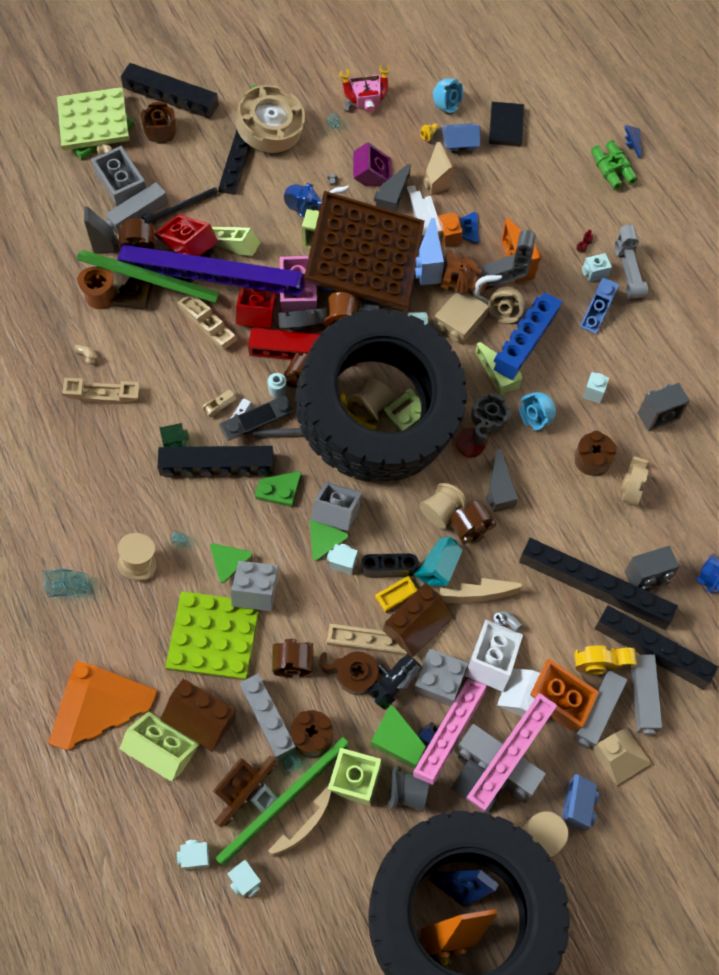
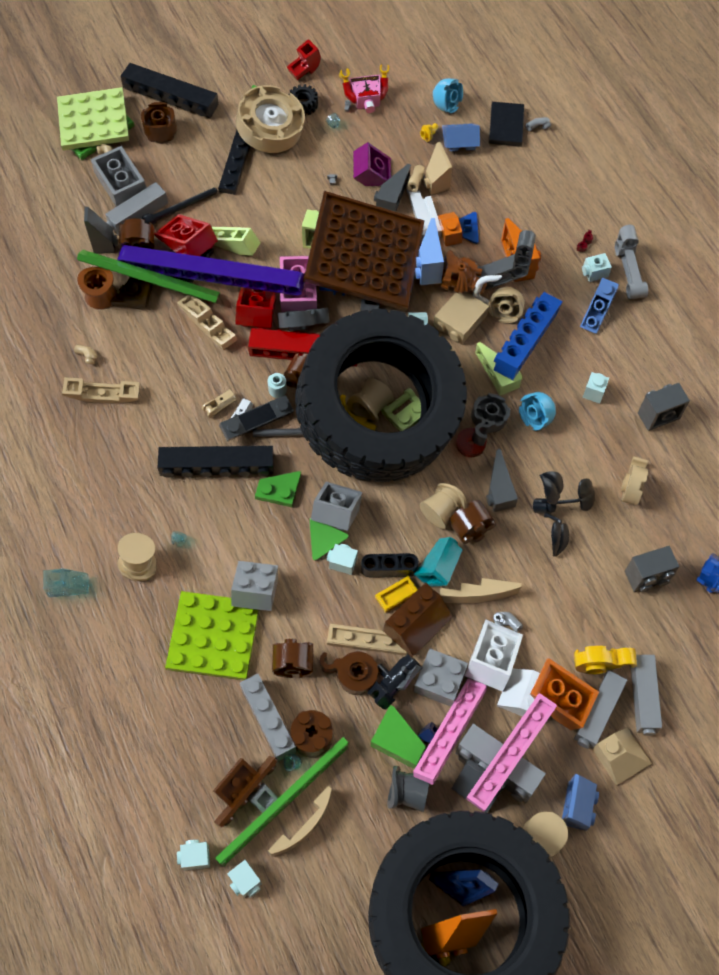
orange slope [48,660,158,751] -> none
yellowish green slope [119,712,200,782] -> none
clear green brick [159,423,189,447] -> none
reddish brown slope [160,678,236,752] -> none
bright green piece [210,543,252,583] -> none
blue helmet [284,183,350,217] -> none
dark orange hat [323,292,361,327] -> none
yellowish green slope [328,748,382,807] -> none
black brick [519,538,678,630] -> none
reddish brown brick [575,431,617,475] -> none
bright green pin [591,140,638,190] -> none
black brick [594,605,719,690] -> none
blue piece [624,125,642,158] -> none
none -> red brick [287,39,321,80]
none -> black tyre [288,84,318,116]
none -> tan bar [407,165,424,192]
none -> light grey arm [526,117,551,131]
none -> black plant [533,471,595,557]

